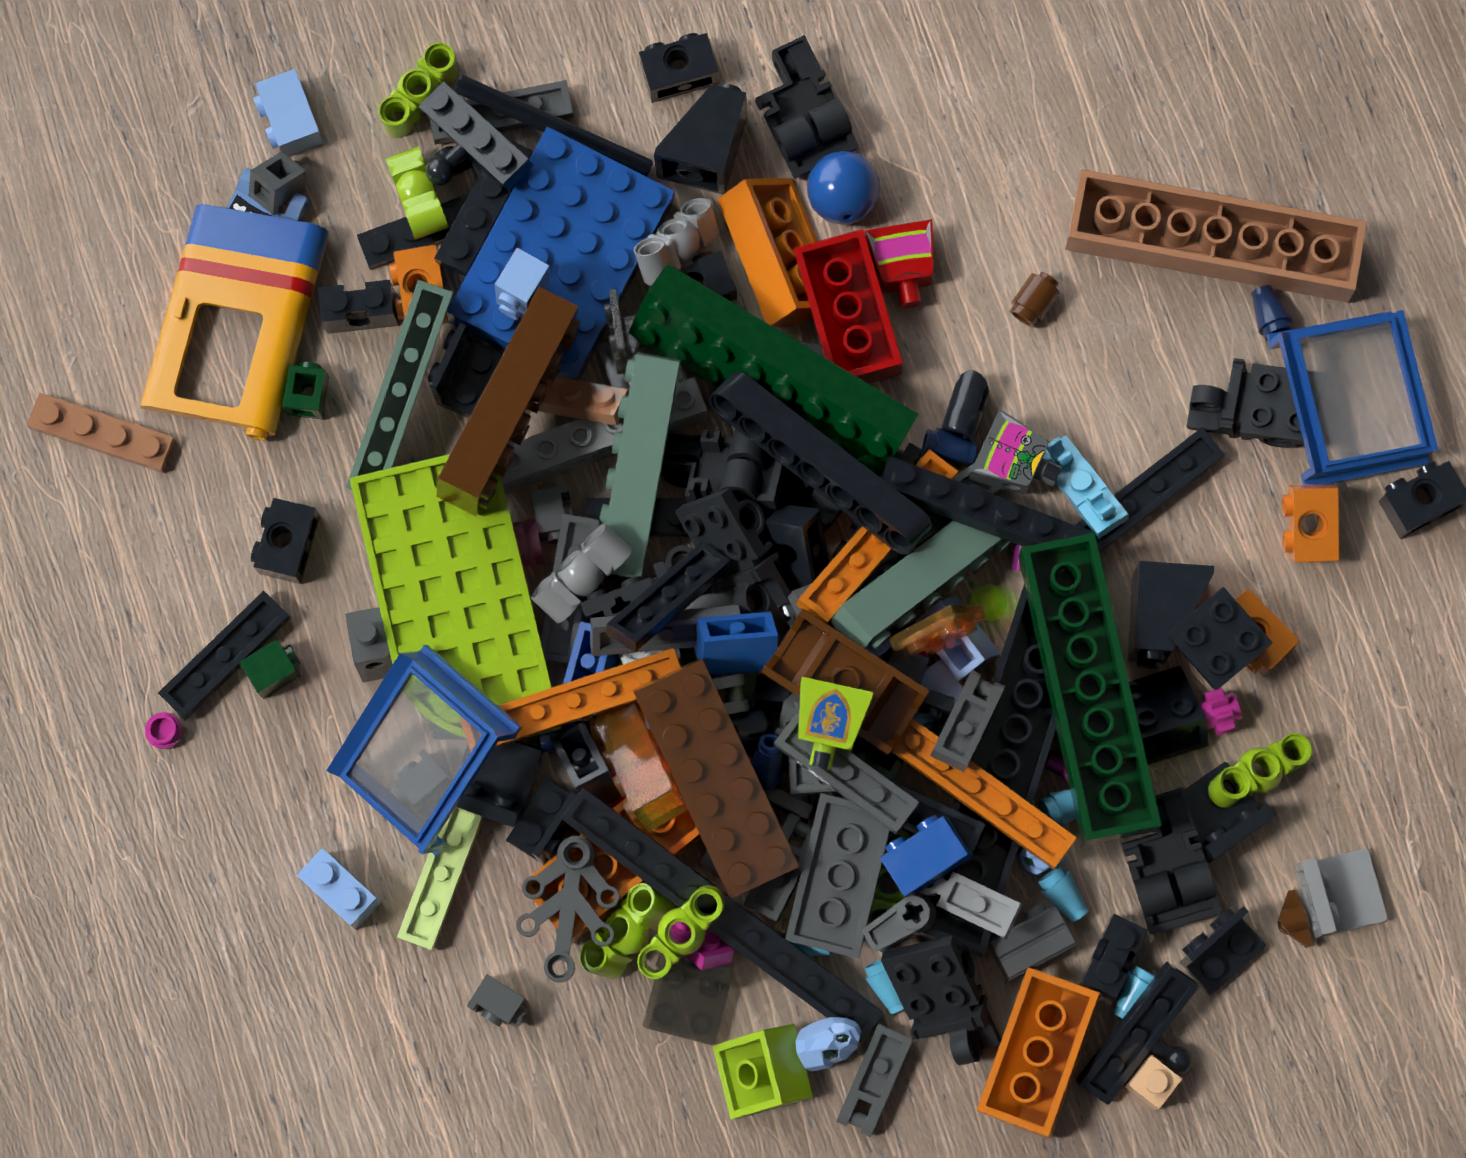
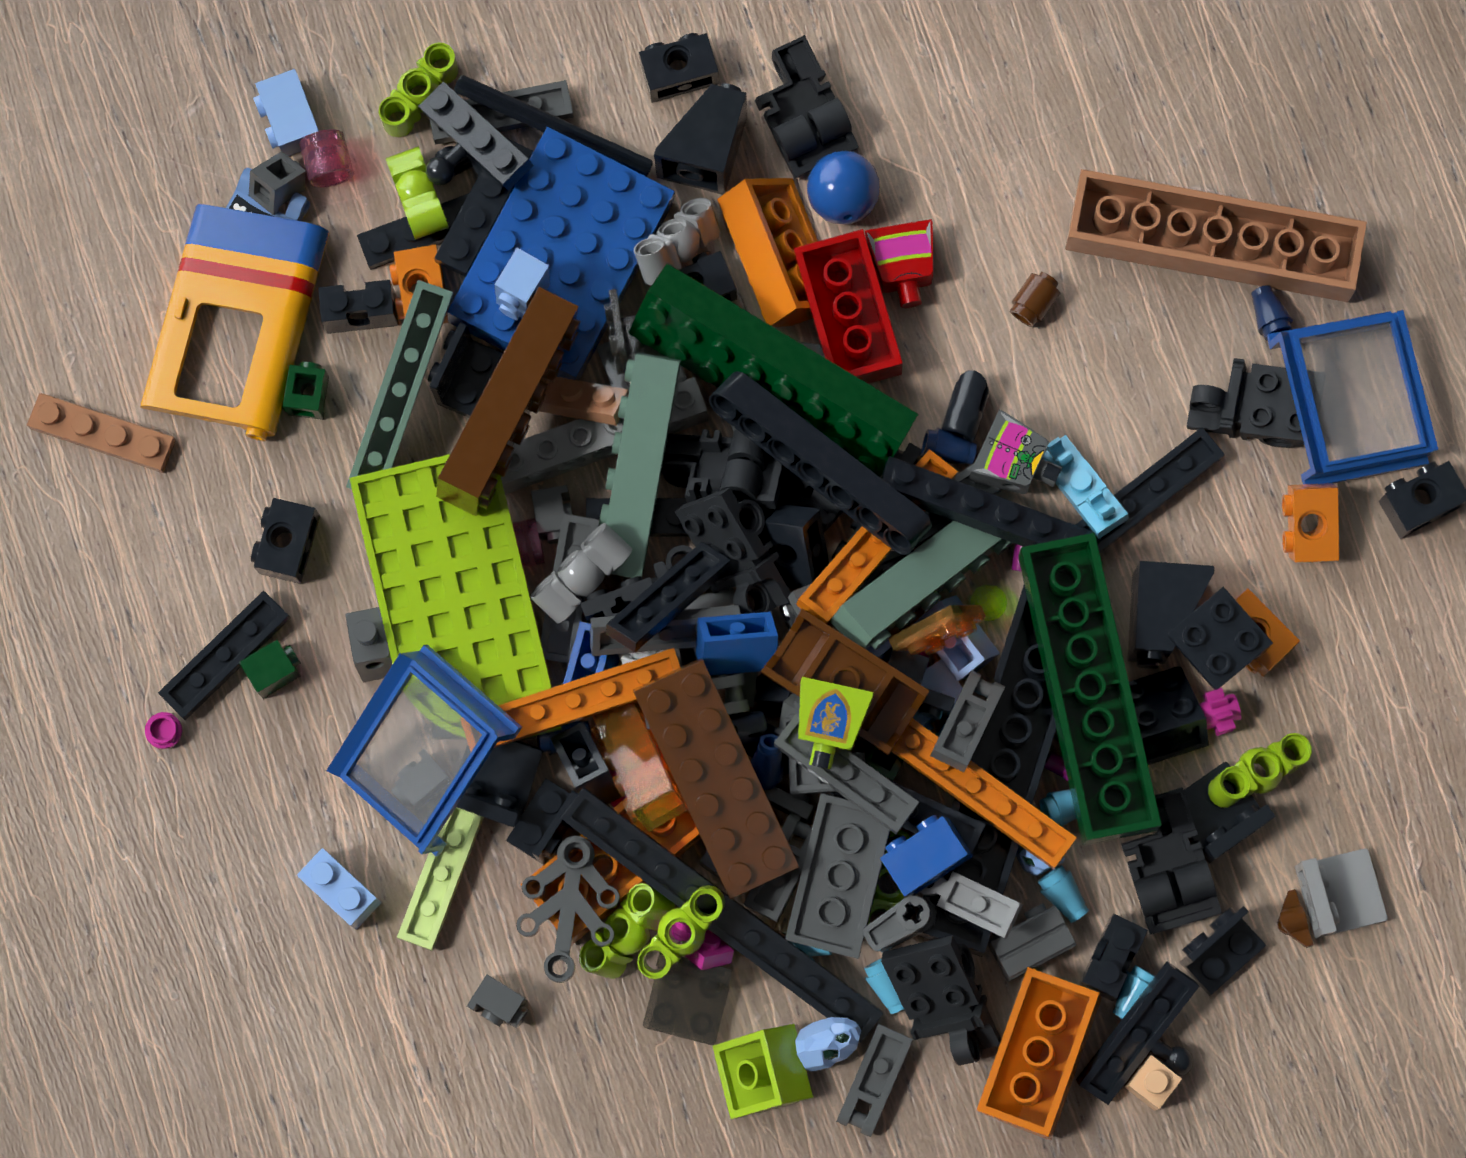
none -> clear pink piece [299,129,354,188]

